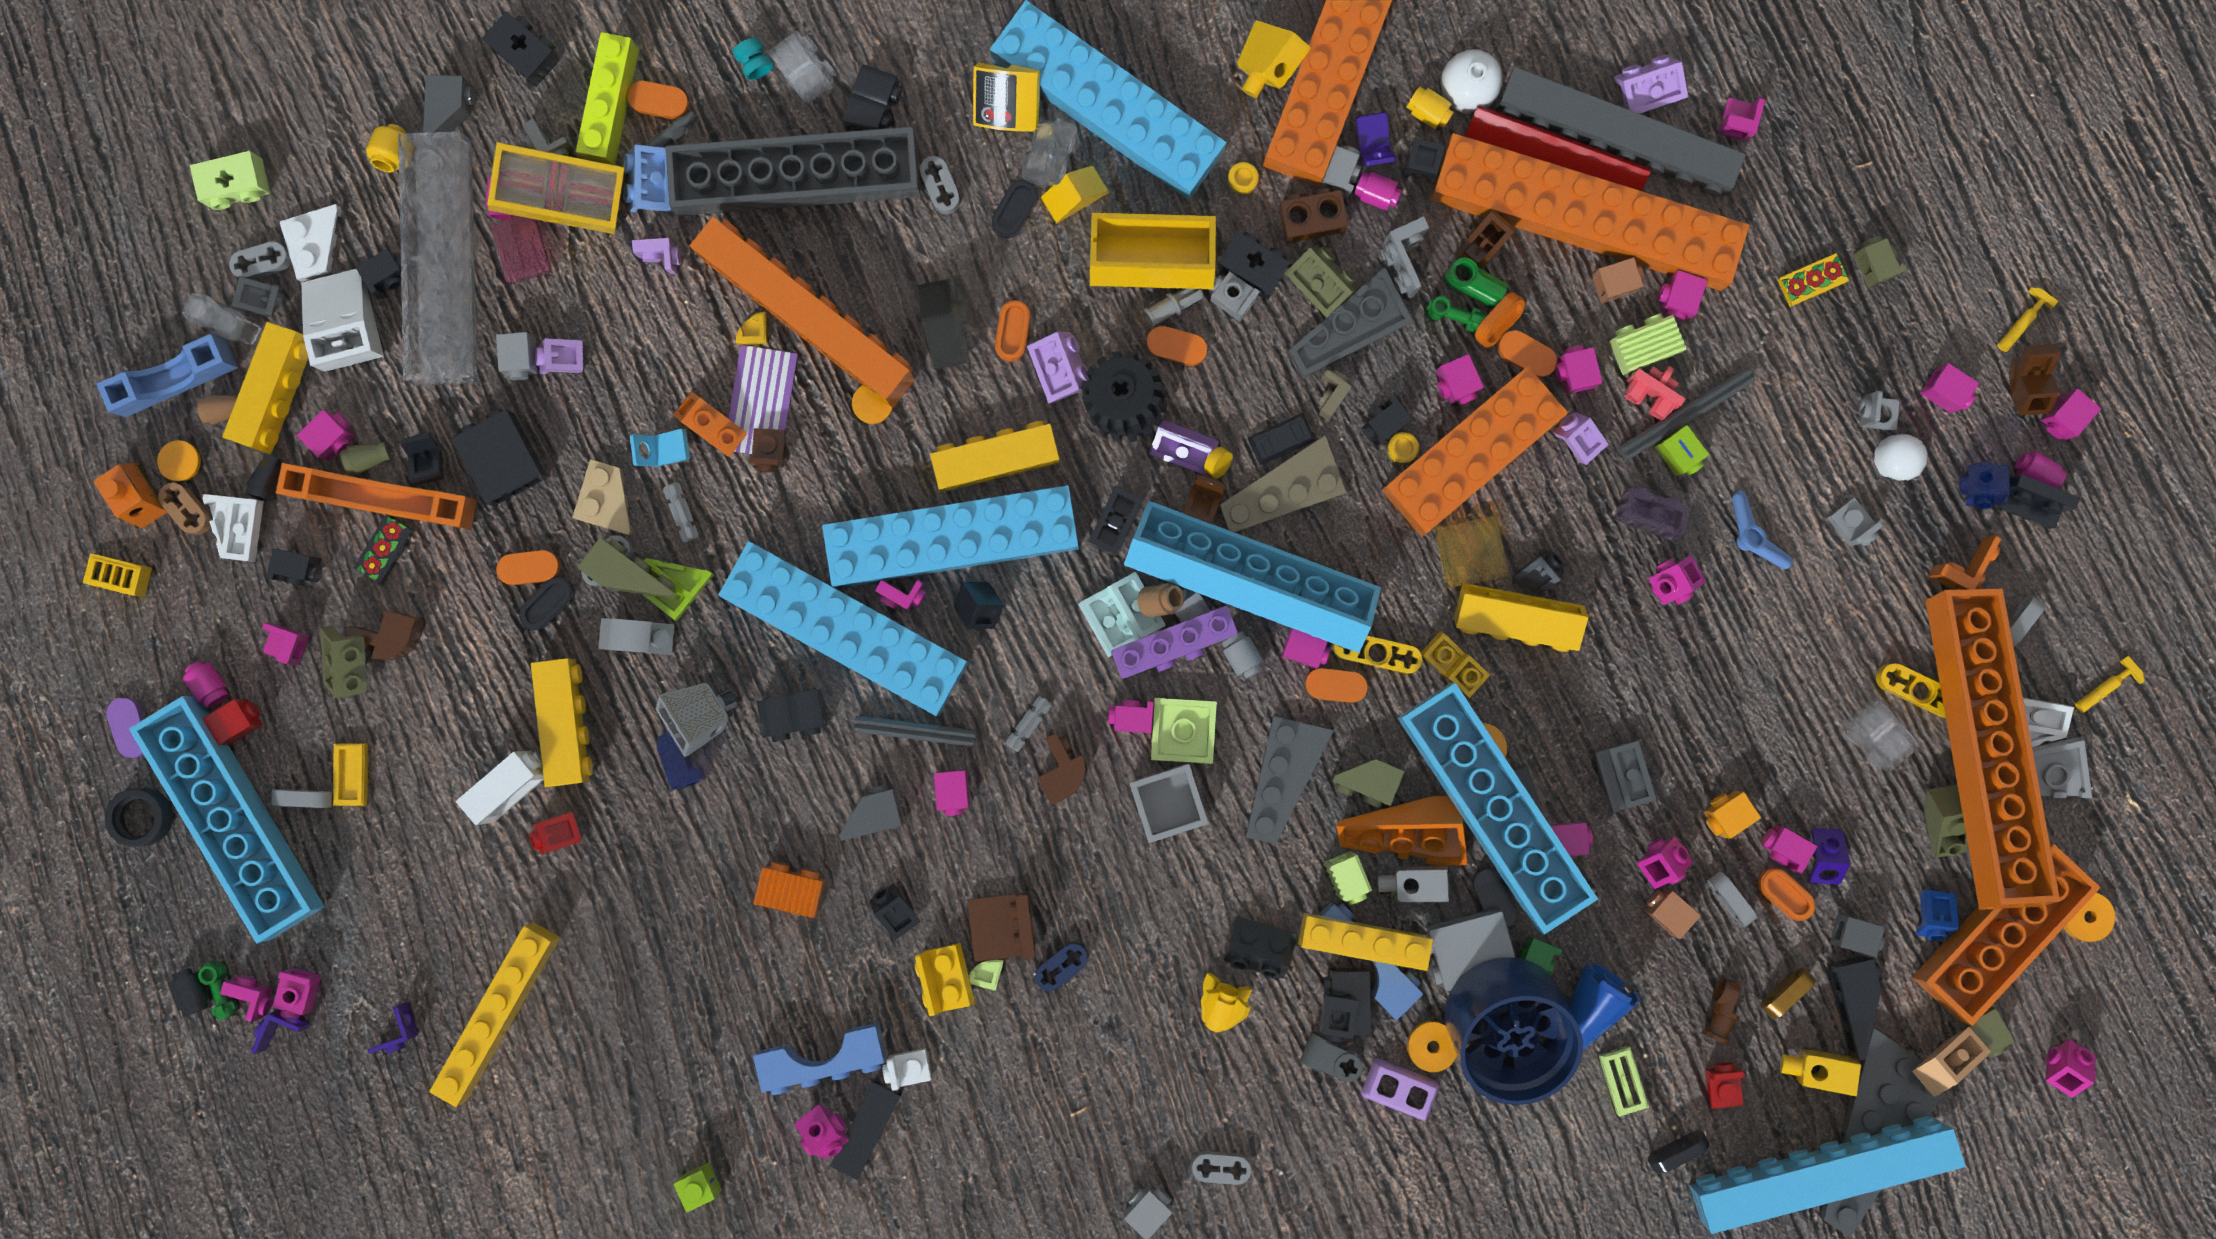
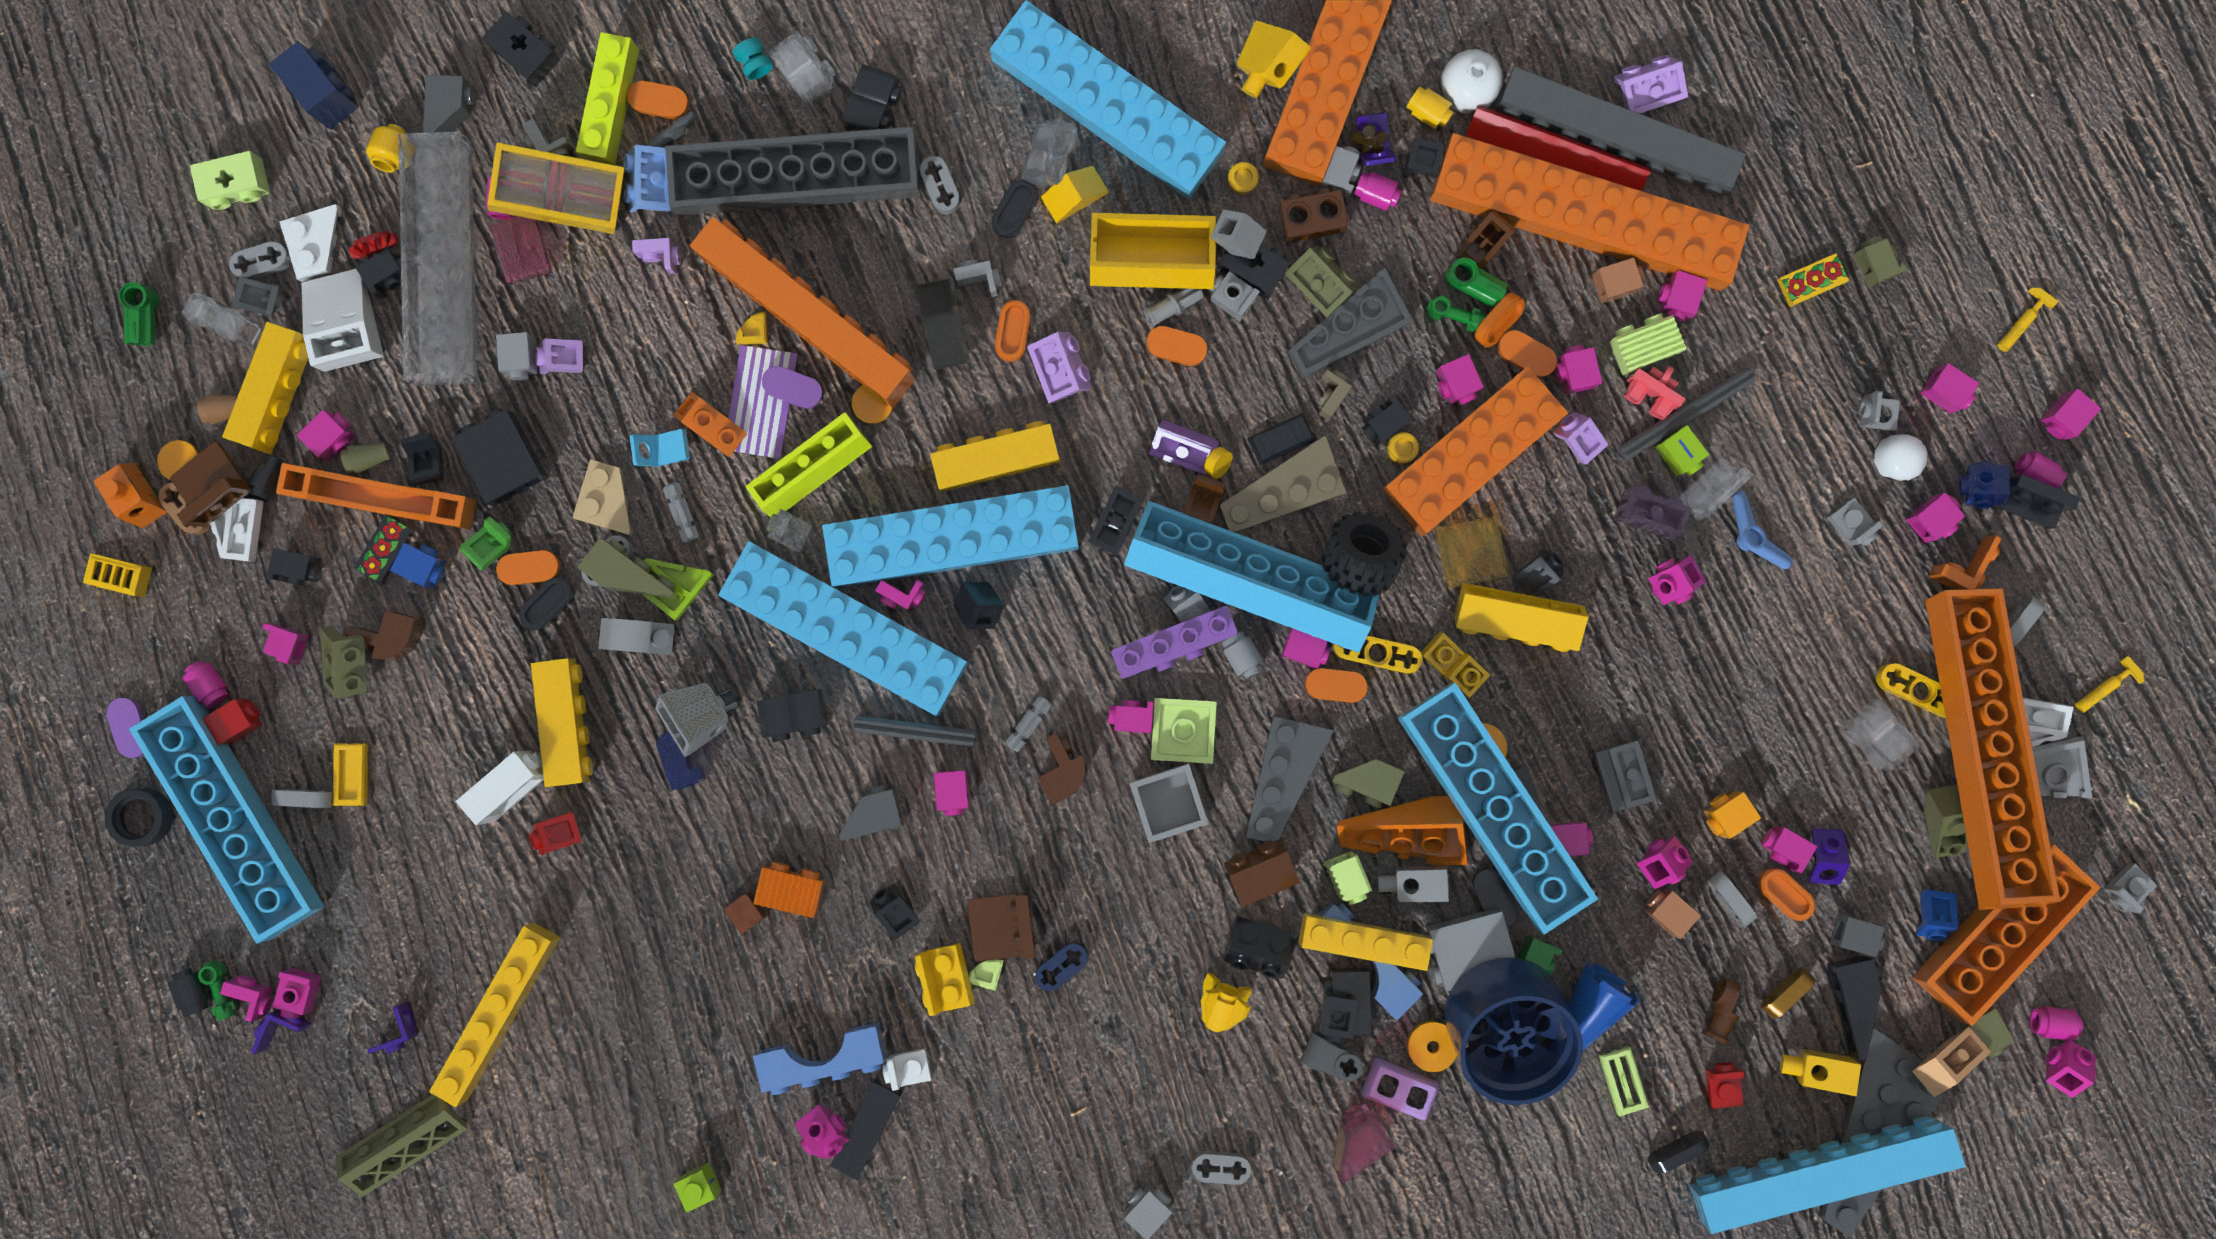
medium blue arch [96,334,238,417] -> none
reddish brown bracket [749,428,786,473] -> none
slope [973,62,1040,131] -> none
light aqua slope [1078,572,1166,658] -> none
black wheel [1081,351,1168,442] -> none
medium nougat brick [1137,583,1184,617] -> none
light grey bracket [1380,216,1429,300] -> none
dark pink panel [1718,97,1765,142] -> none
reddish brown brick [2009,343,2062,416] -> none
light orange piece [2064,893,2115,942] -> none
none -> green piece [118,282,160,346]
none -> reddish brown bracket [170,442,252,527]
none -> dark blue brick [269,41,359,129]
none -> olive fence [336,1094,467,1197]
none -> red gear [348,231,399,259]
none -> blue brick [390,543,447,588]
none -> bright green bracket [460,516,511,571]
none -> copper slope [724,891,767,934]
none -> neon yellow brick [745,412,872,520]
none -> medium lavender tile [762,366,822,409]
none -> clear bracket [766,509,813,552]
none -> light grey bracket [954,260,1002,297]
none -> light grey brick [1210,209,1267,259]
none -> reddish brown brick [1223,839,1300,907]
none -> black tyre [1321,512,1407,596]
none -> clear pink slope [1332,1103,1395,1184]
none -> dark brown plant [1352,124,1388,154]
none -> clear bracket [1678,457,1753,521]
none -> dark pink brick [1905,493,1965,543]
none -> dark pink brick [2030,1006,2083,1041]
none -> light grey bracket [2103,863,2157,914]

